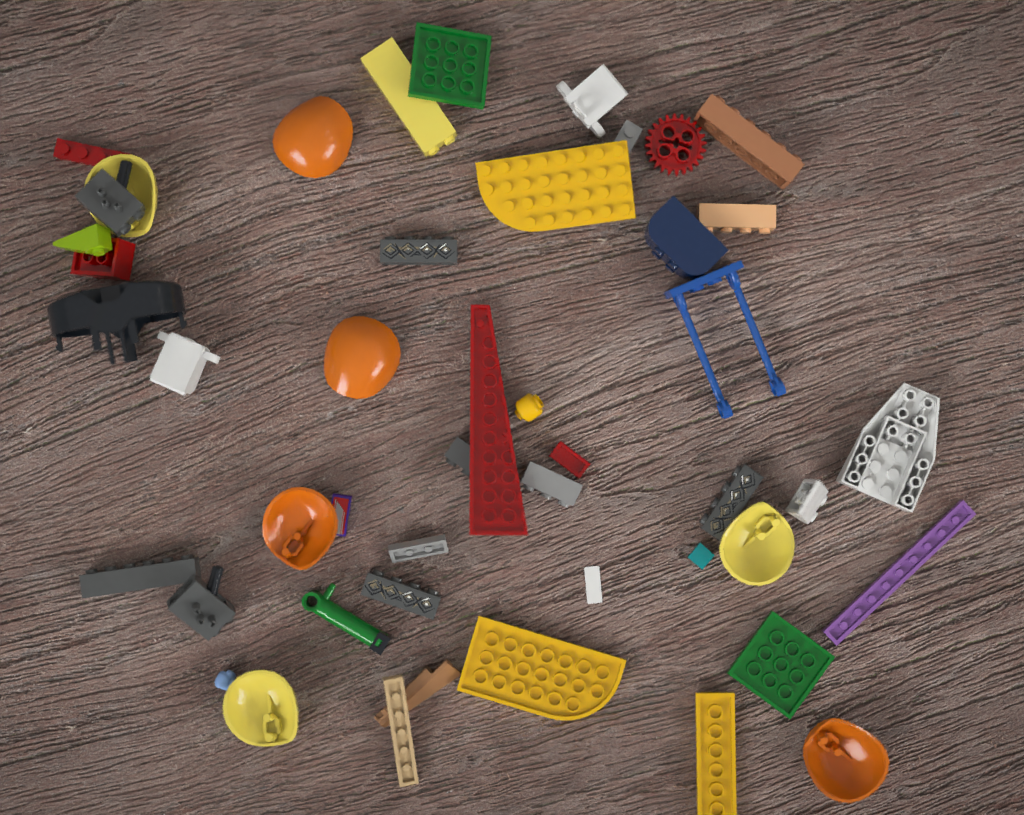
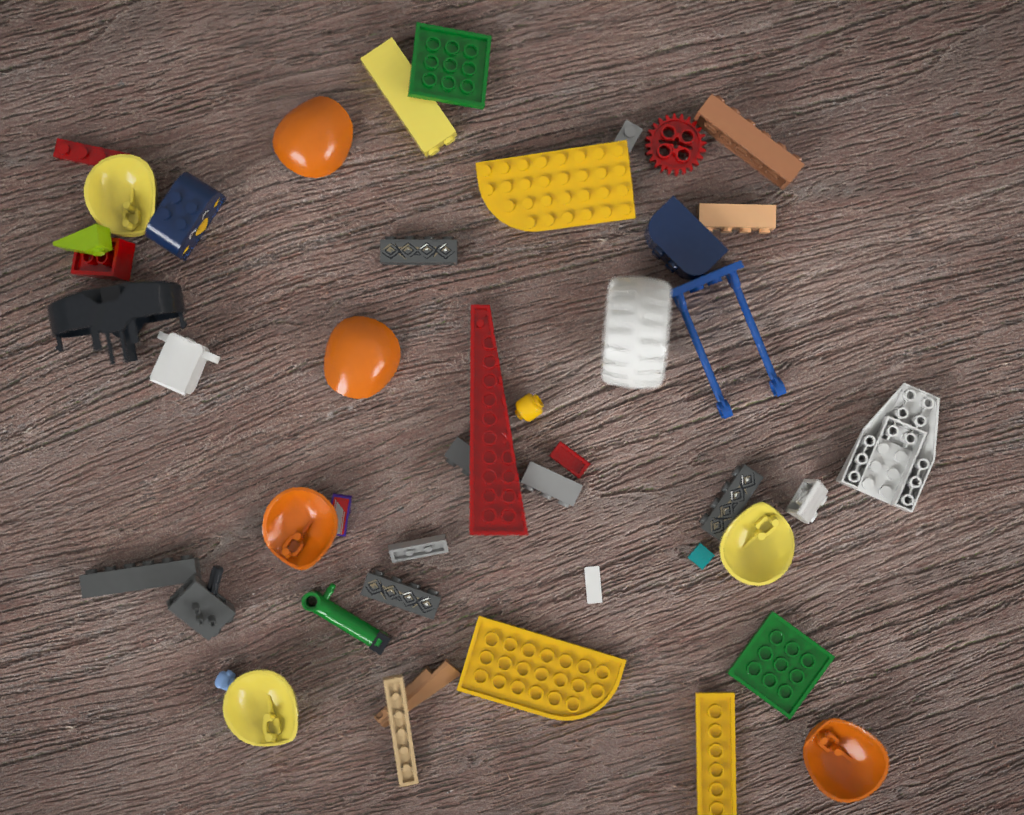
dark grey piece [75,160,146,237] -> none
white piece [556,64,628,139] -> none
medium lavender plate [822,500,976,646] -> none
none -> dark blue brick [145,172,226,261]
none -> white tyre [601,276,671,389]

